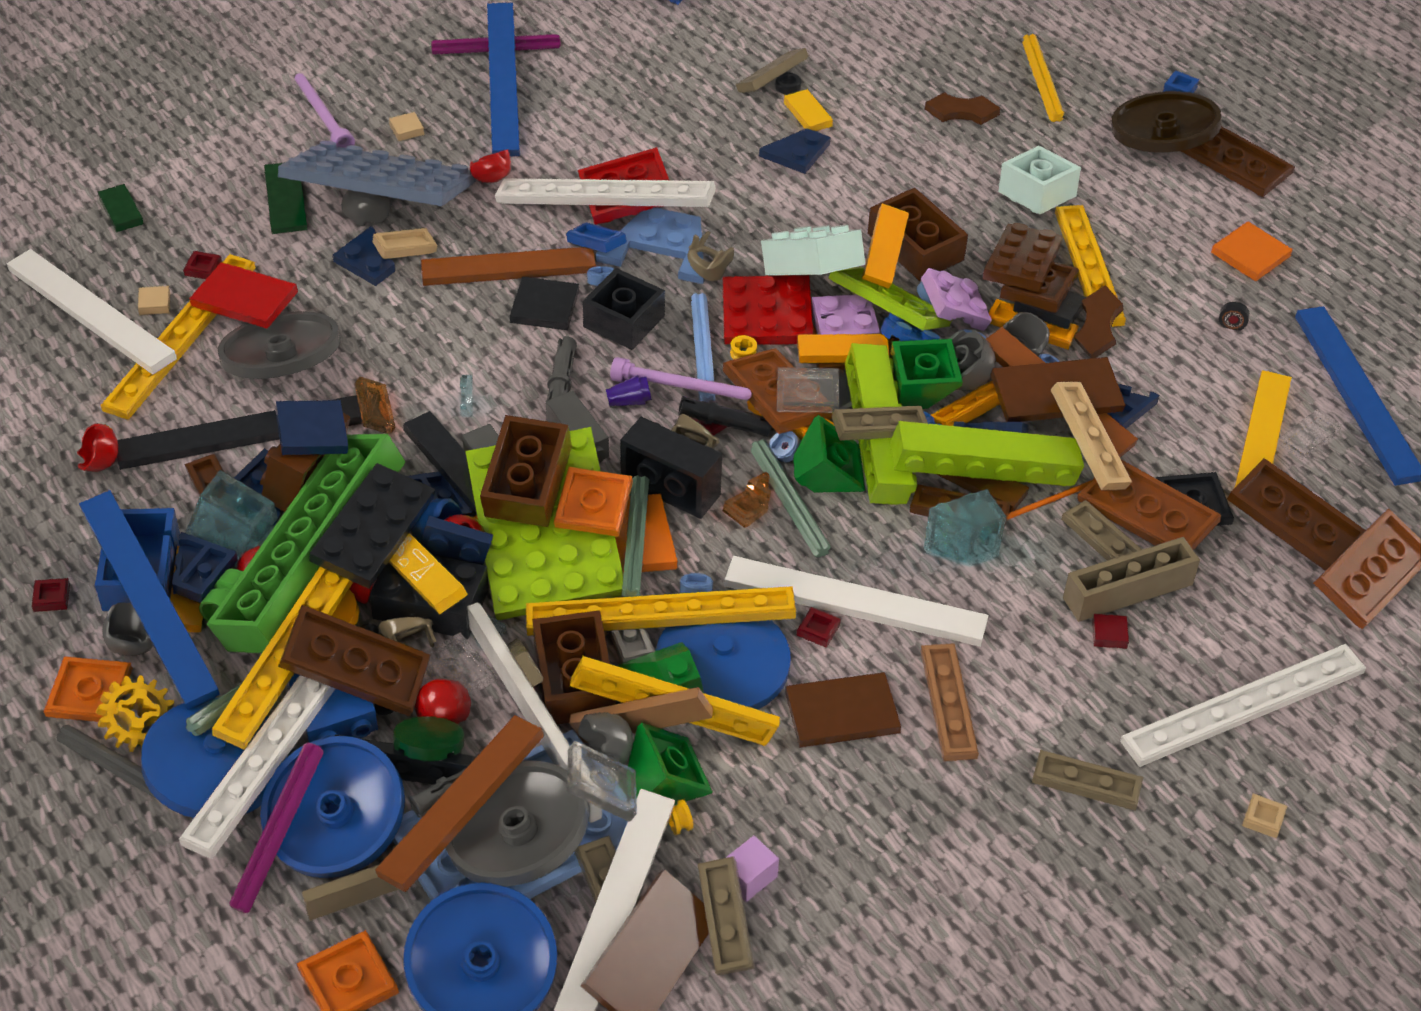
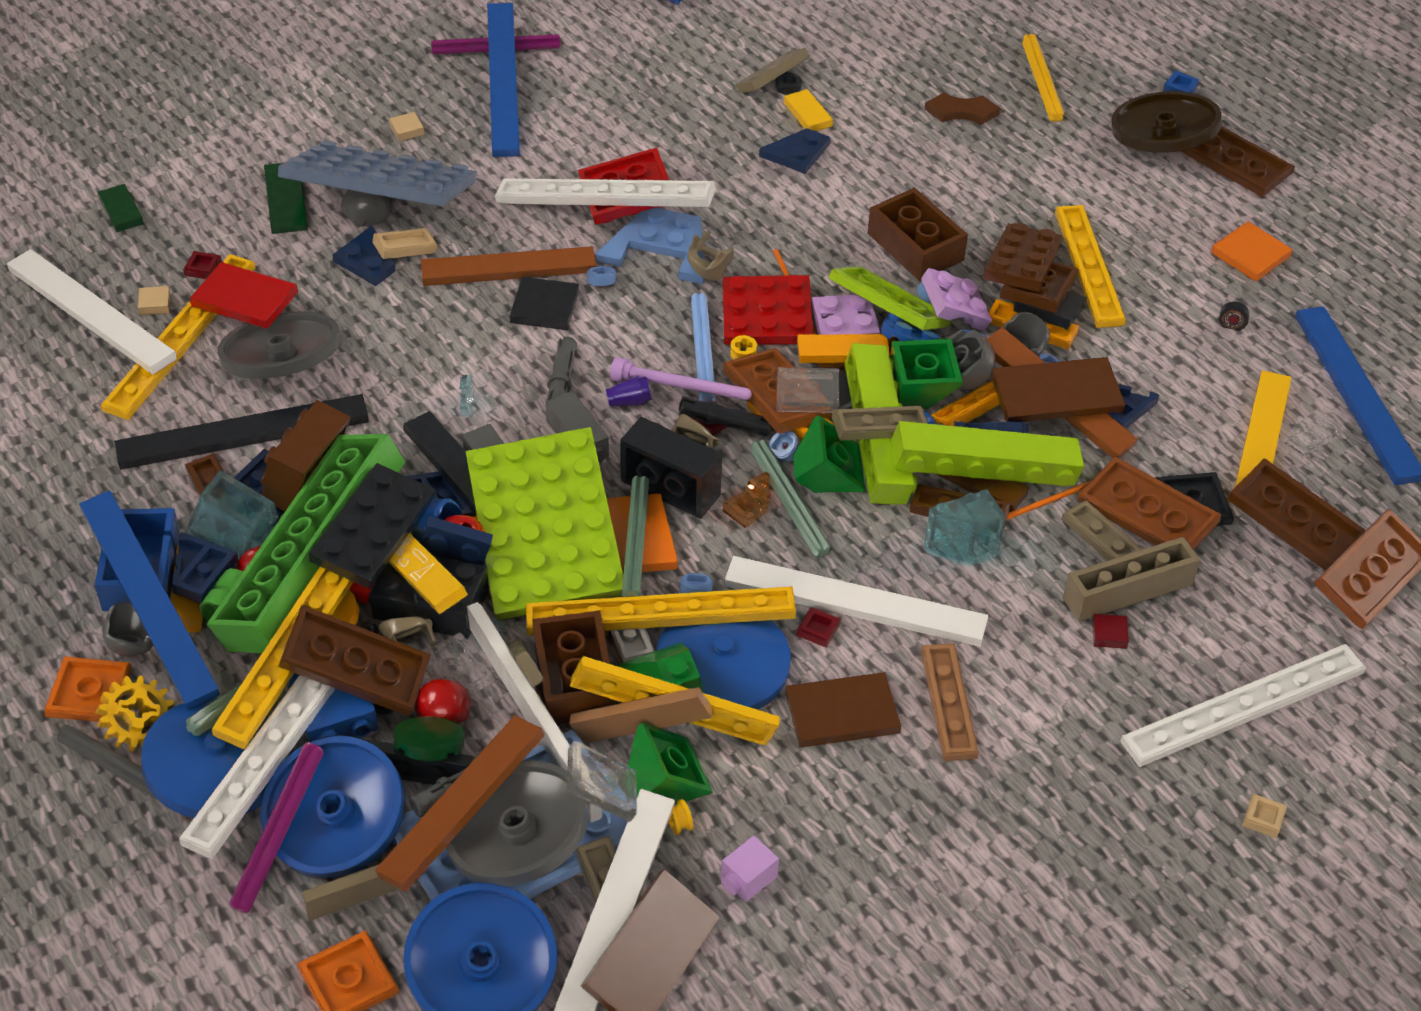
dark red tile [32,578,70,612] -> none
red hair [77,423,119,472] -> none
dark blue tile [275,400,348,455] -> none
lavender piece [295,73,355,148] -> none
clear orange tile [354,376,396,434] -> none
red hair [470,149,511,183] -> none
reddish brown brick [480,415,572,527] -> none
orange tile [554,467,633,537] -> none
blue tile [566,222,627,253] -> none
dark grey hair [578,712,633,770] -> none
black brick [582,268,665,350] -> none
dark tan tile [698,856,754,975] -> none
light aqua brick [761,225,866,275] -> none
light orange tile [862,203,909,289] -> none
light aqua brick [998,146,1081,214] -> none
dark tan tile [1032,750,1143,811] -> none
tan plate [1051,382,1132,490] -> none
reddish brown tile [1074,285,1124,358] -> none

